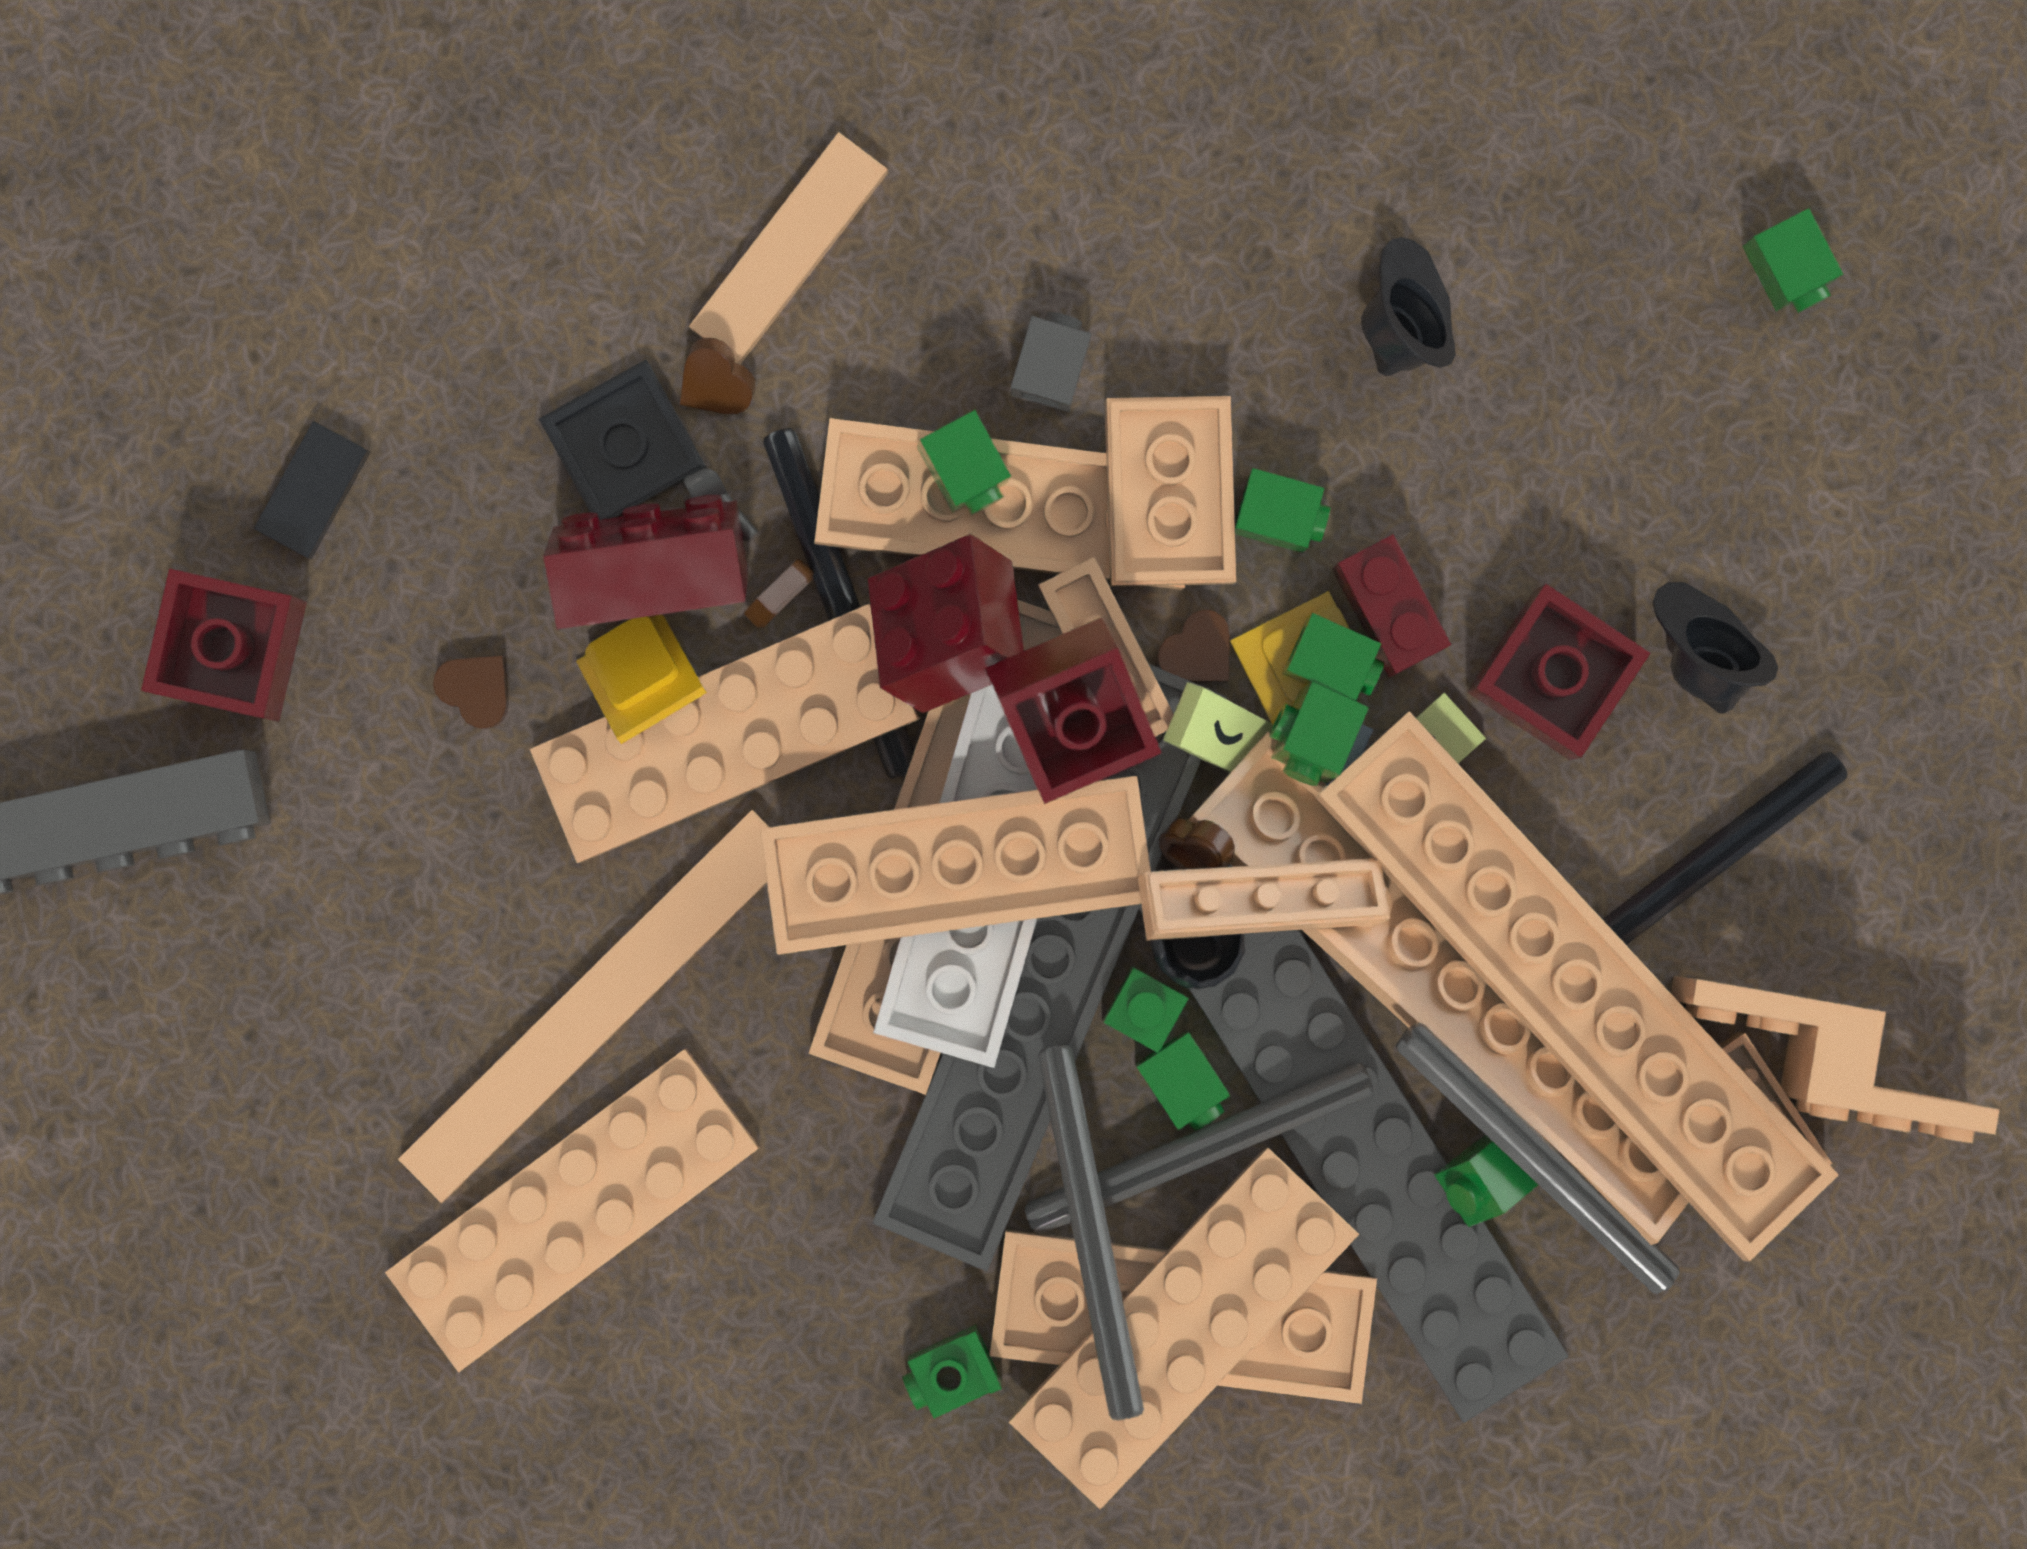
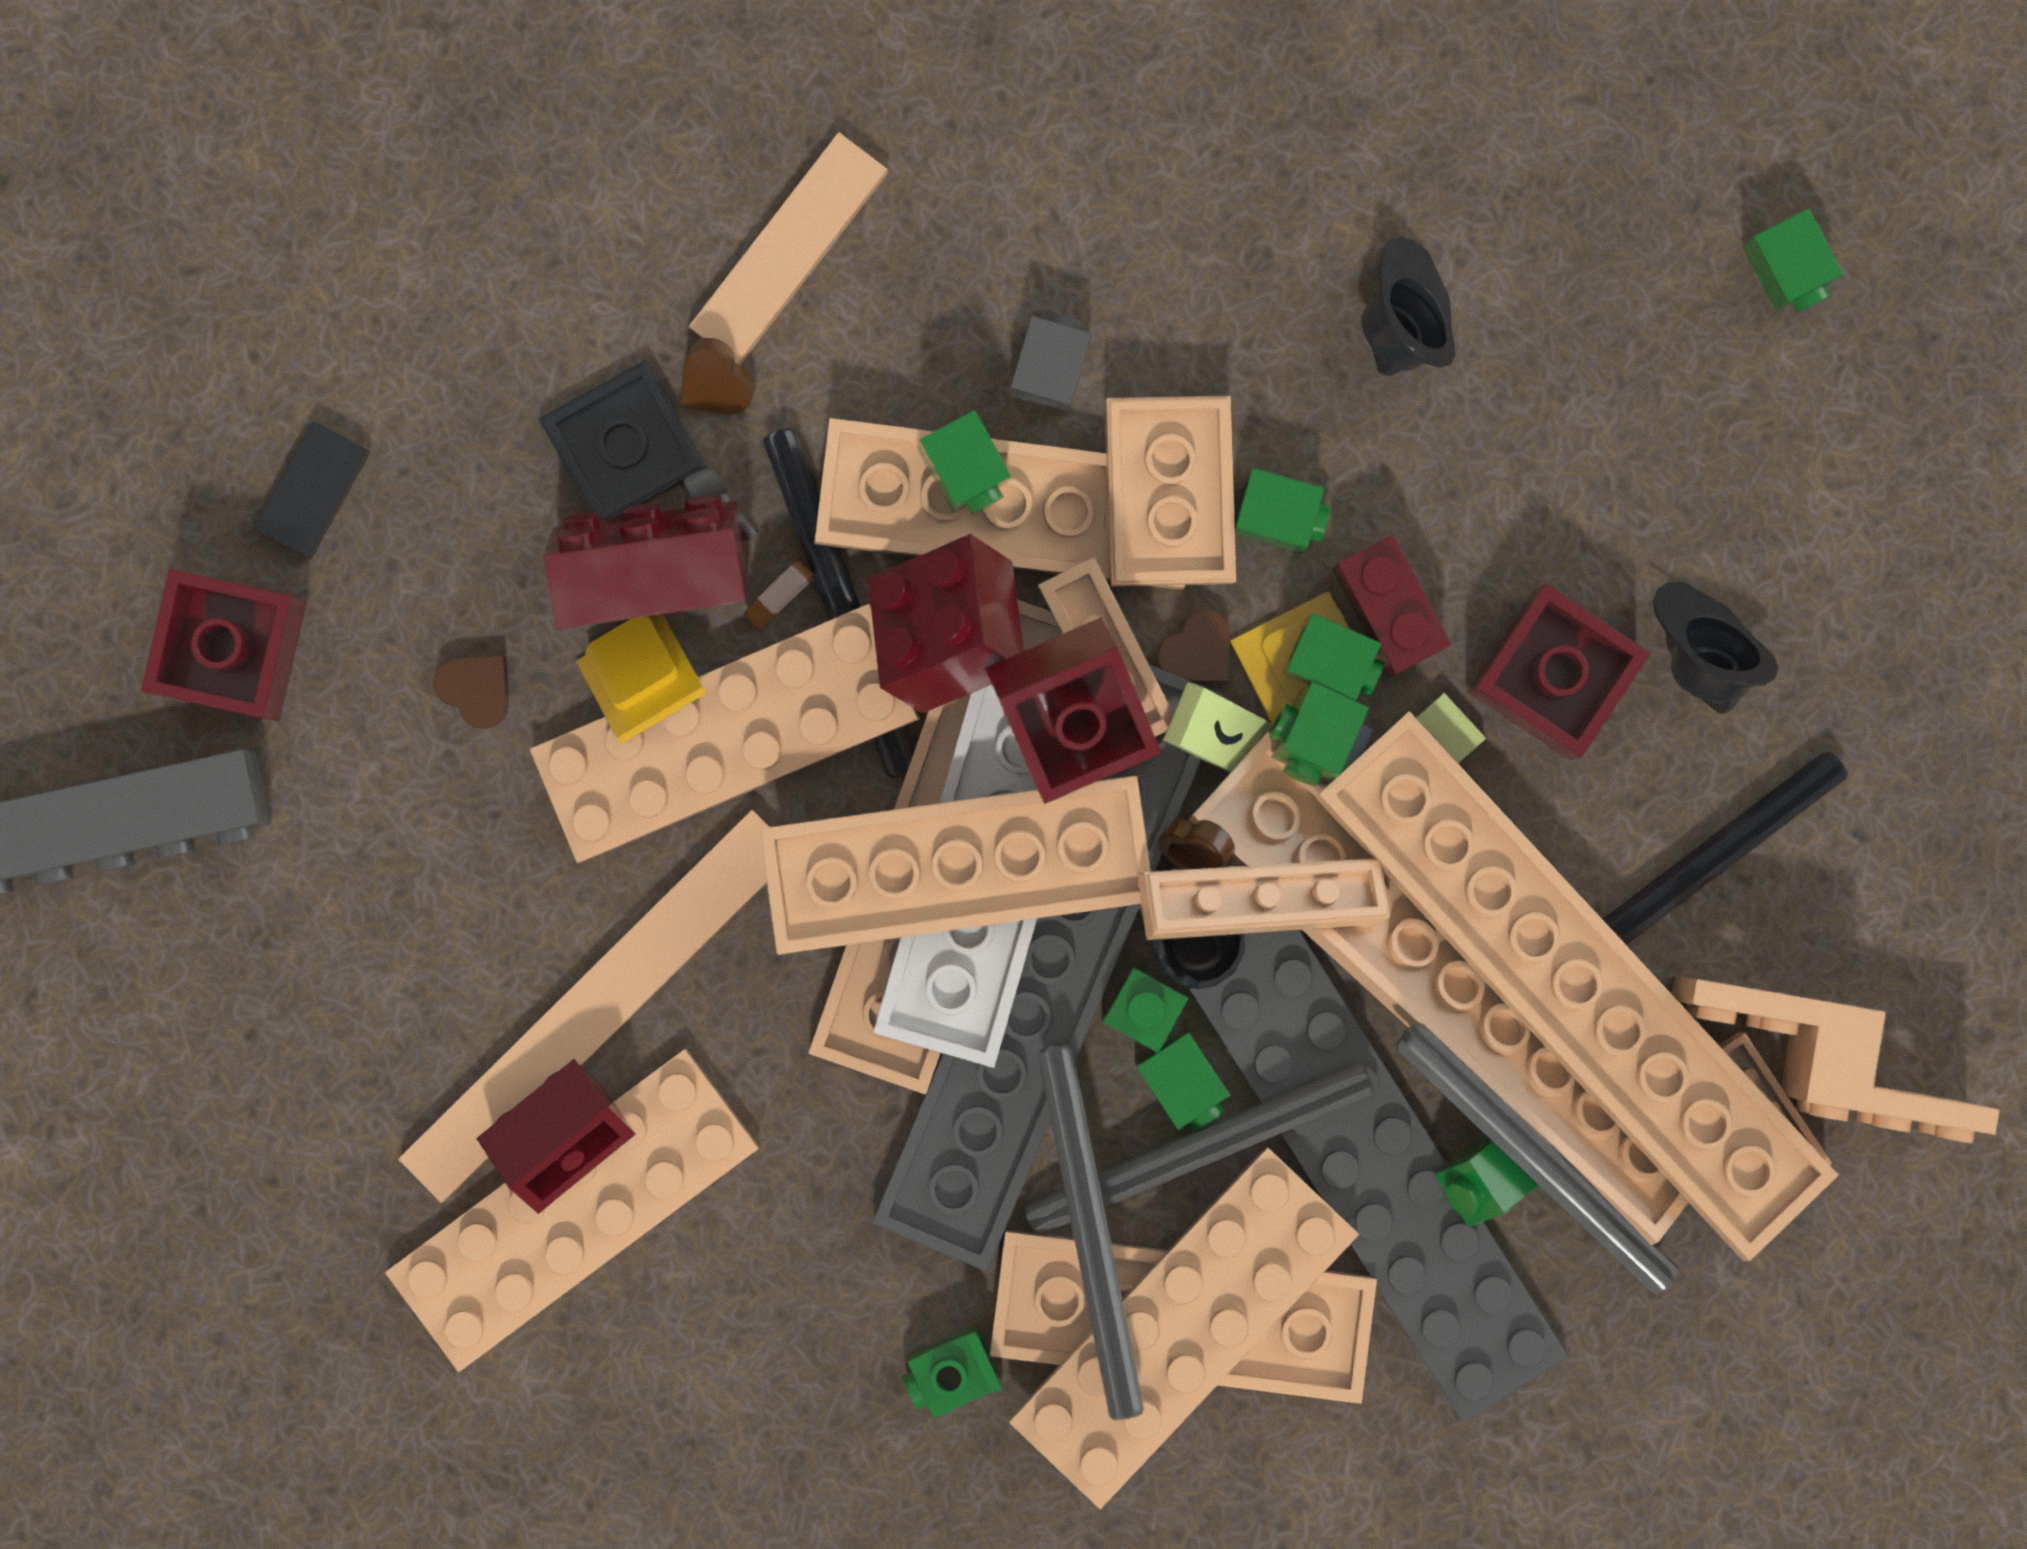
none -> dark red brick [476,1059,636,1214]

